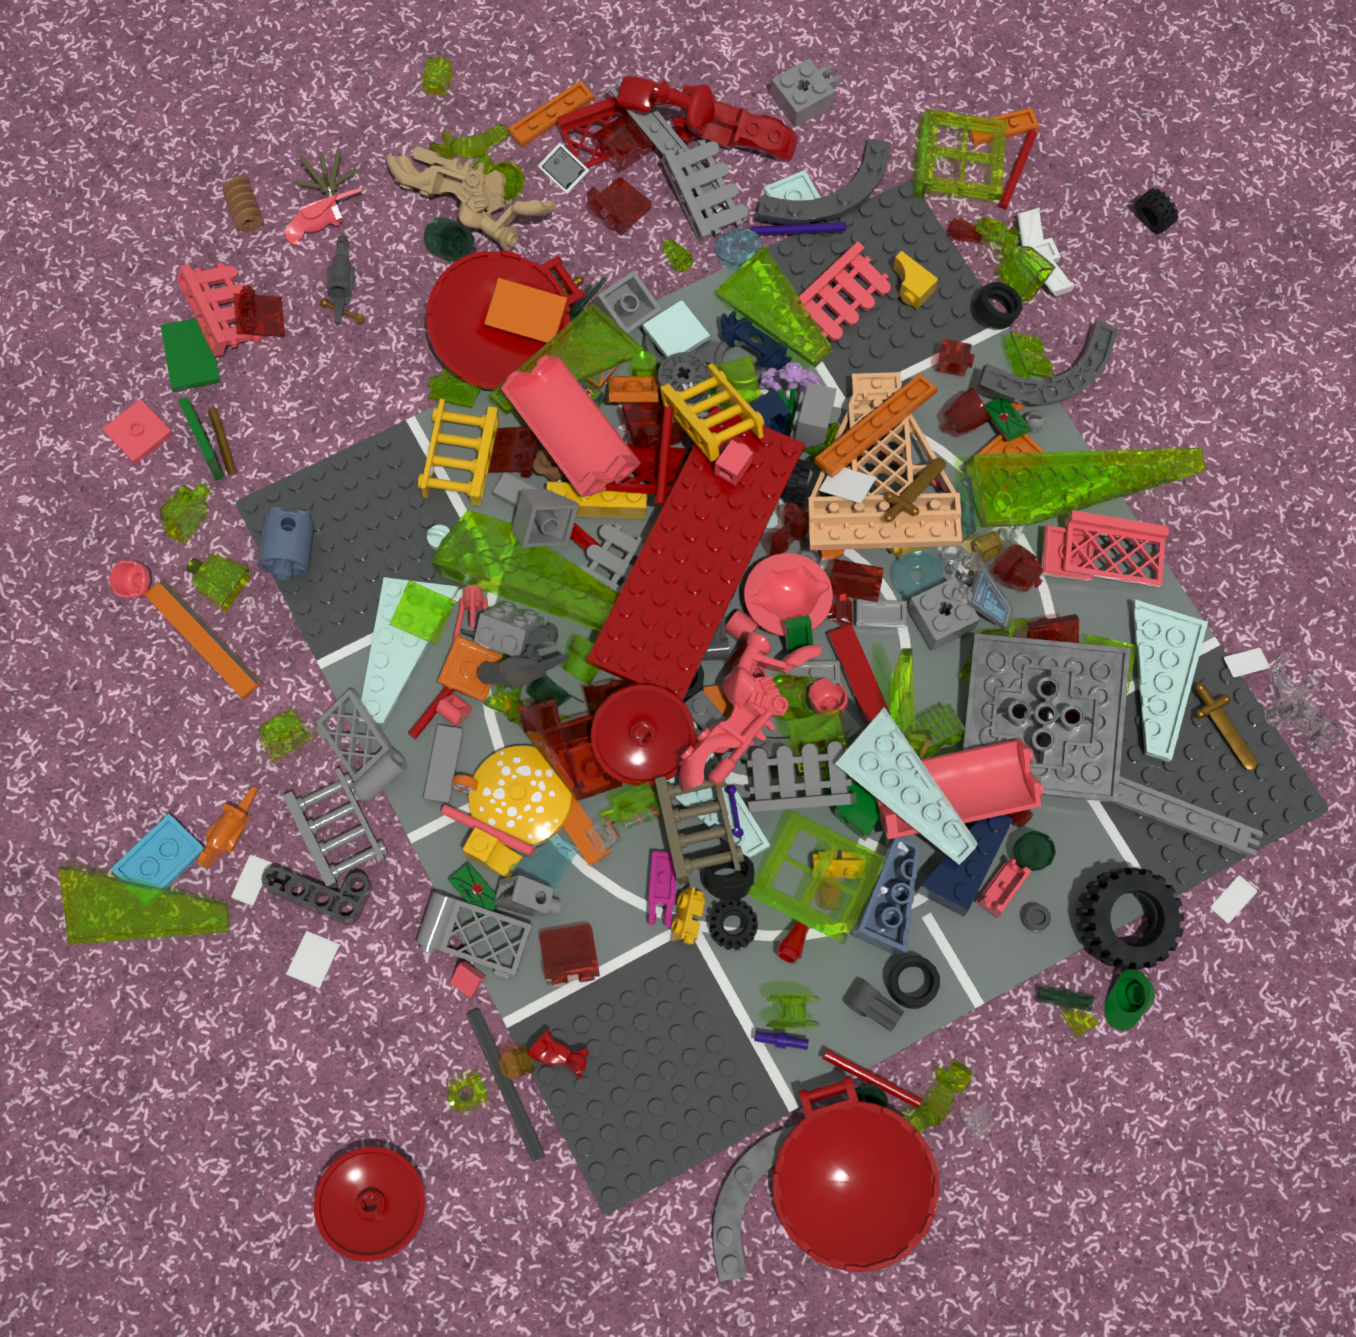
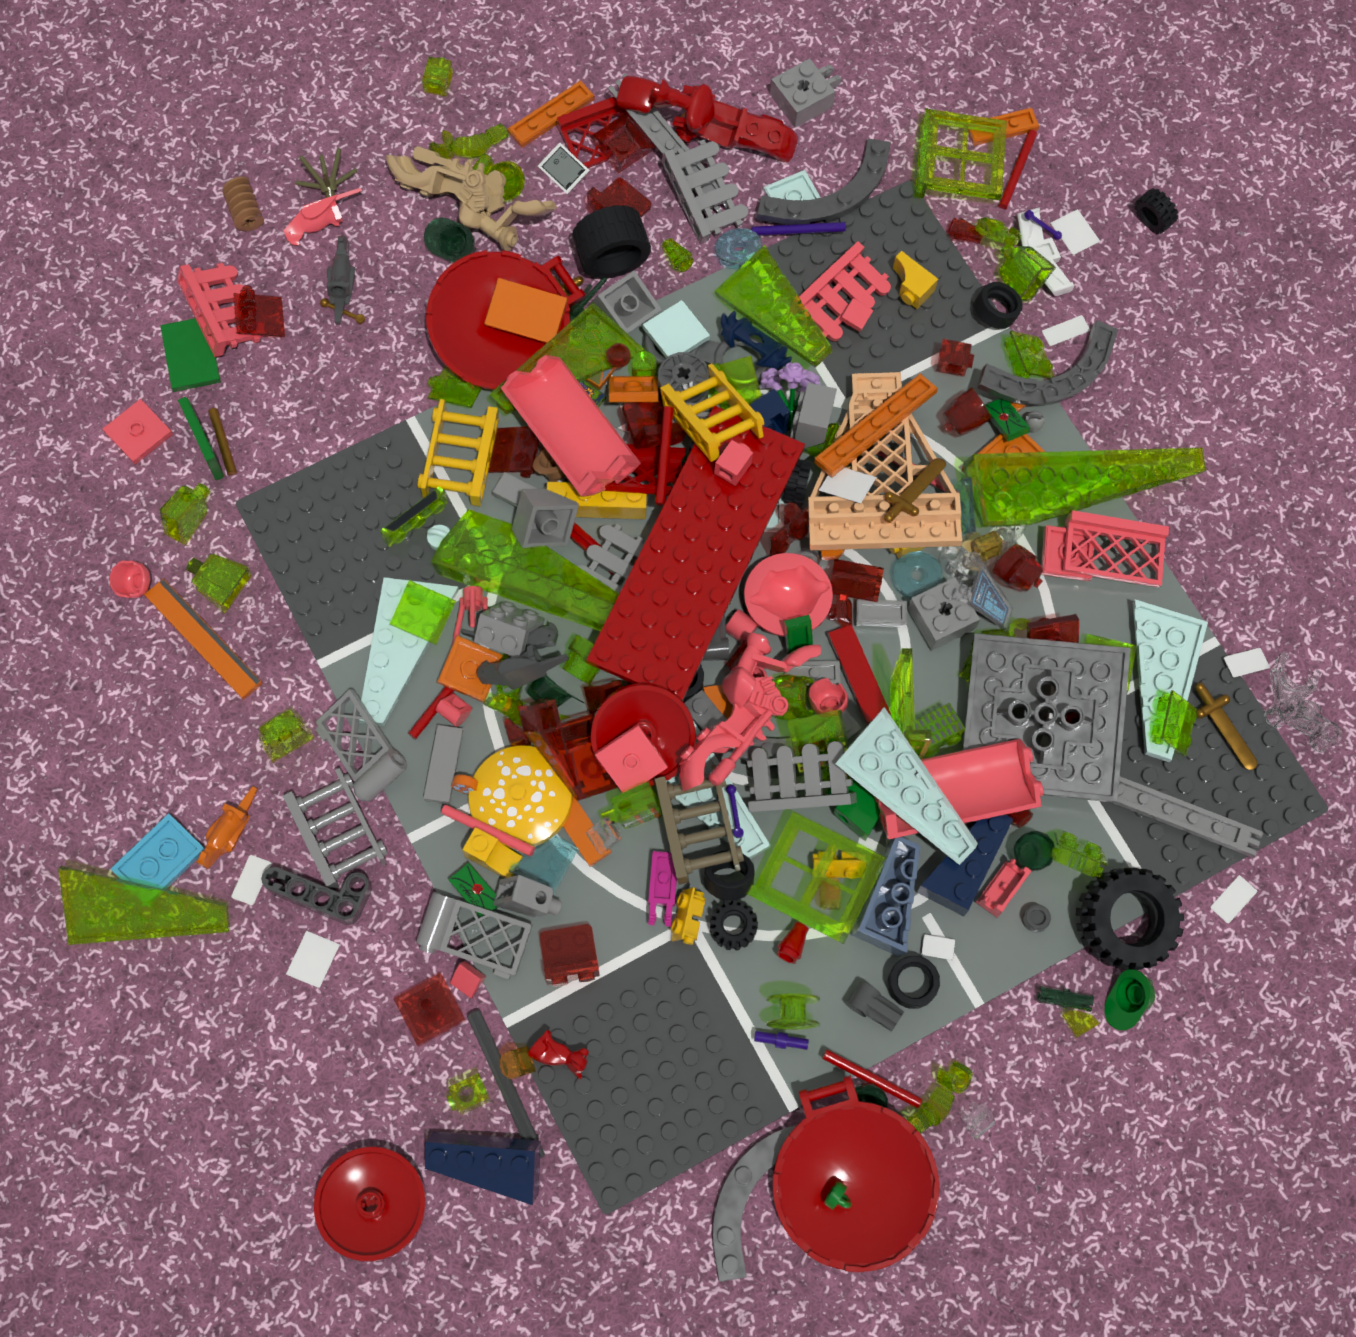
sand blue cylinder [257,507,314,581] -> none
none -> clear neon green plate [380,486,448,547]
none -> clear red tile [393,973,466,1047]
none -> dark blue wedge [425,1131,541,1205]
none -> clear red slope [504,718,531,747]
none -> black tyre [572,205,651,279]
none -> coral plate [595,724,668,796]
none -> clear red plate [606,343,631,368]
none -> green tile [824,1181,852,1210]
none -> coral tile [840,298,874,332]
none -> white sticker [921,934,955,960]
none -> dark purple hinge [1024,210,1062,240]
none -> white sticker [1042,315,1090,346]
none -> clear neon green hinge [1050,831,1108,878]
none -> white sticker [1051,209,1100,255]
none -> clear neon green hinge [1151,690,1196,756]

